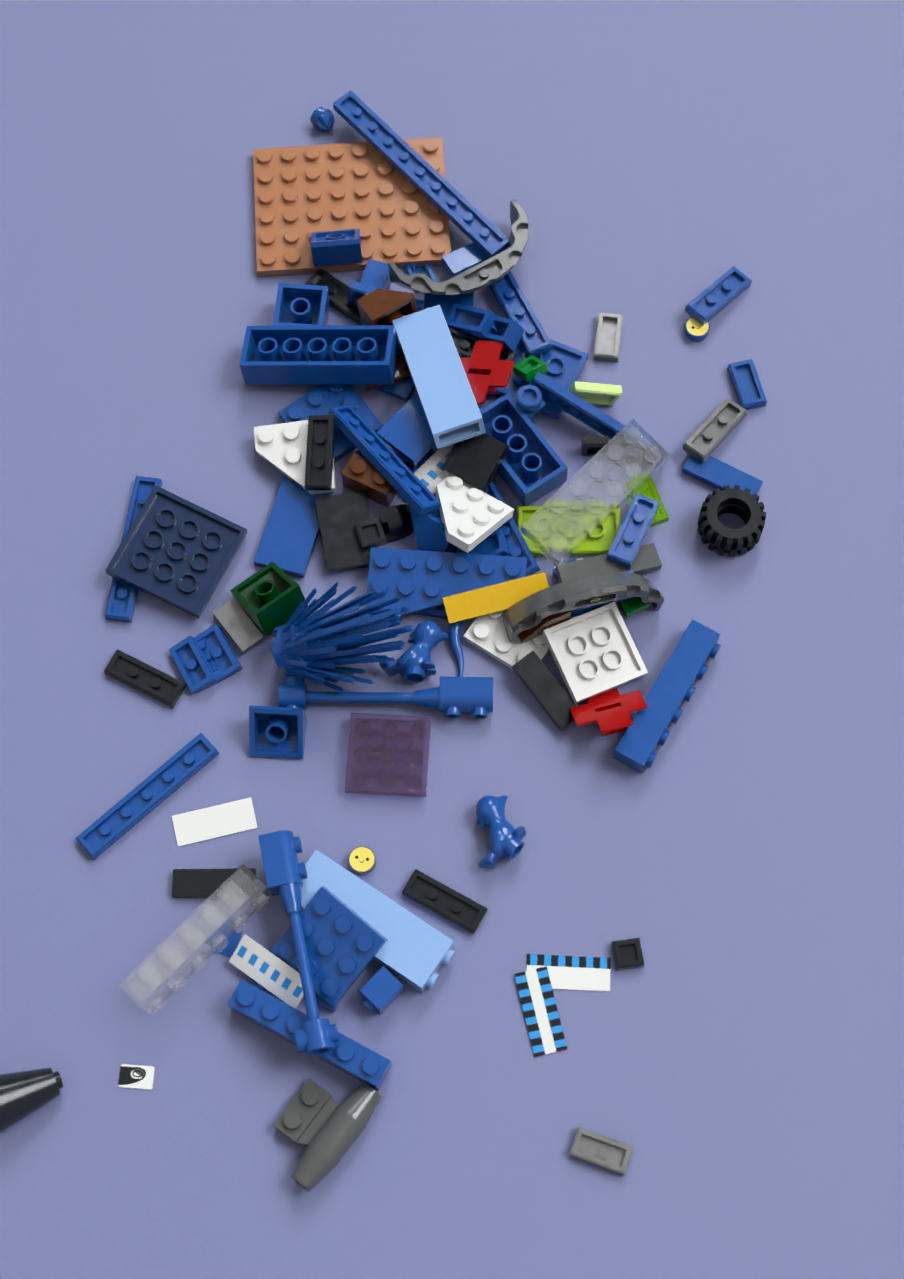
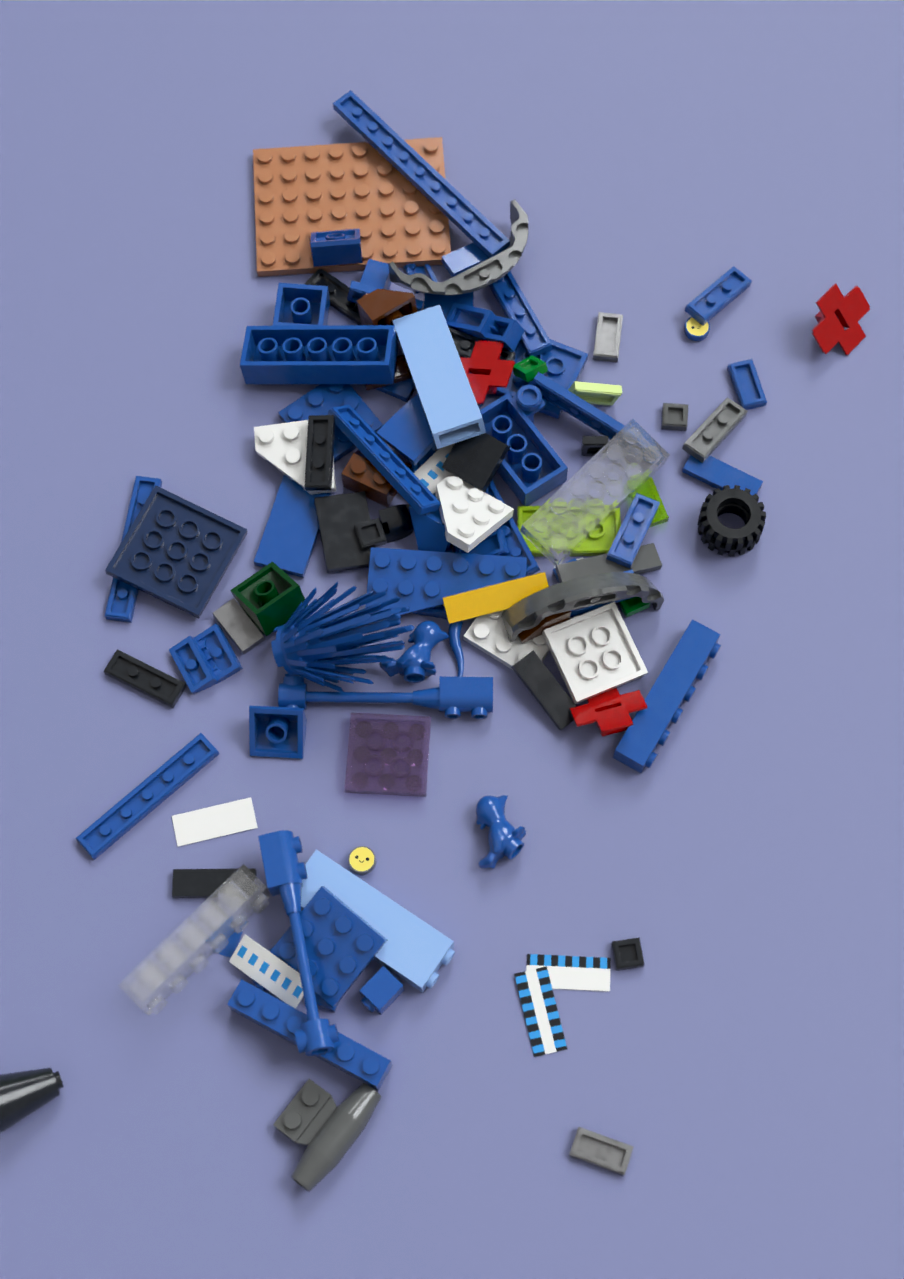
sticker [118,1064,155,1089] -> none
blue plate [310,107,335,132] -> none
black tile [402,869,488,934] -> none
none -> dark grey tile [661,403,688,431]
none -> red piece [811,284,870,356]

